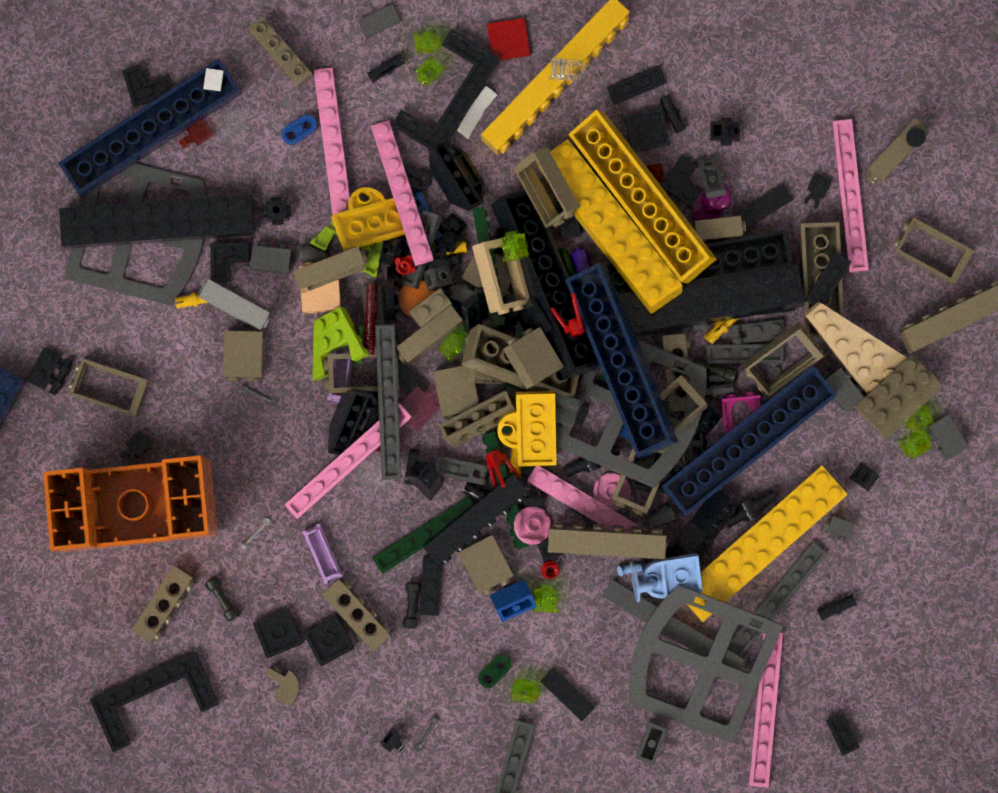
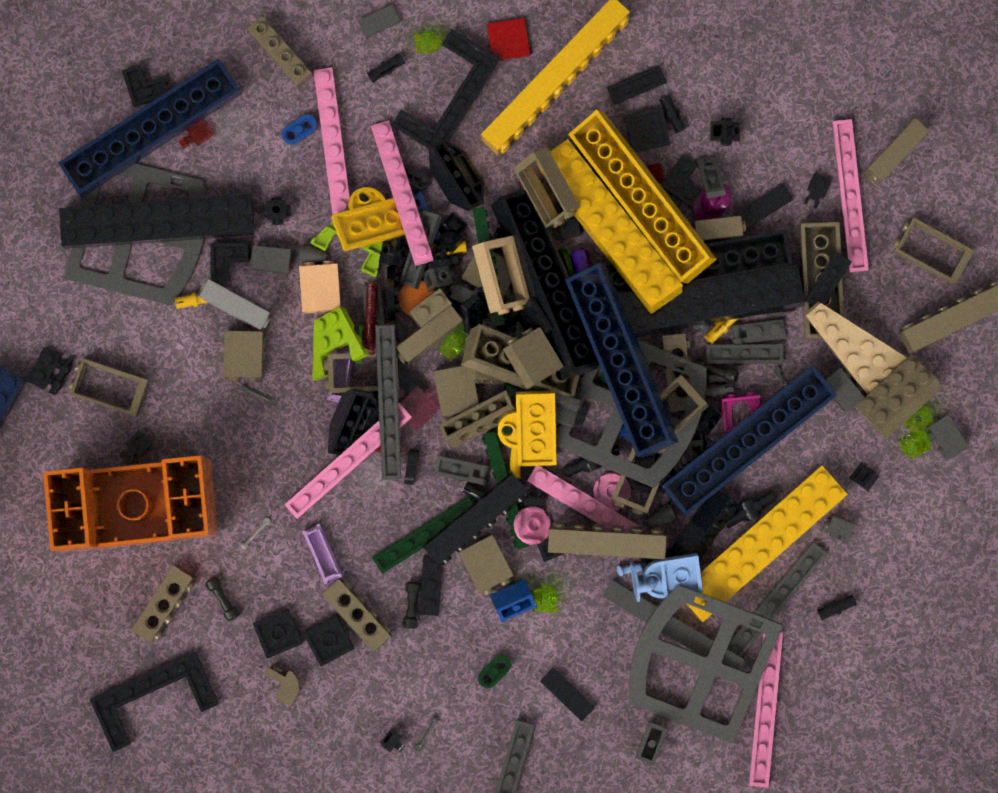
white sticker [203,68,223,91] -> none
dark tan window [293,246,369,294] -> none
red plate [395,255,416,275] -> none
black slope [405,461,442,501] -> none
clear neon green brick [415,55,445,87] -> none
white sticker [457,86,497,139] -> none
red plant [485,449,521,488] -> none
clear neon green brick [502,231,529,261] -> none
clear neon green brick [509,679,540,705] -> none
red plate [540,560,560,579] -> none
clear piece [549,58,586,81] -> none
red plant [551,293,586,337] -> none
dark tan window [744,322,824,397] -> none
black plate [825,712,860,756] -> none
black tile [906,128,926,148] -> none

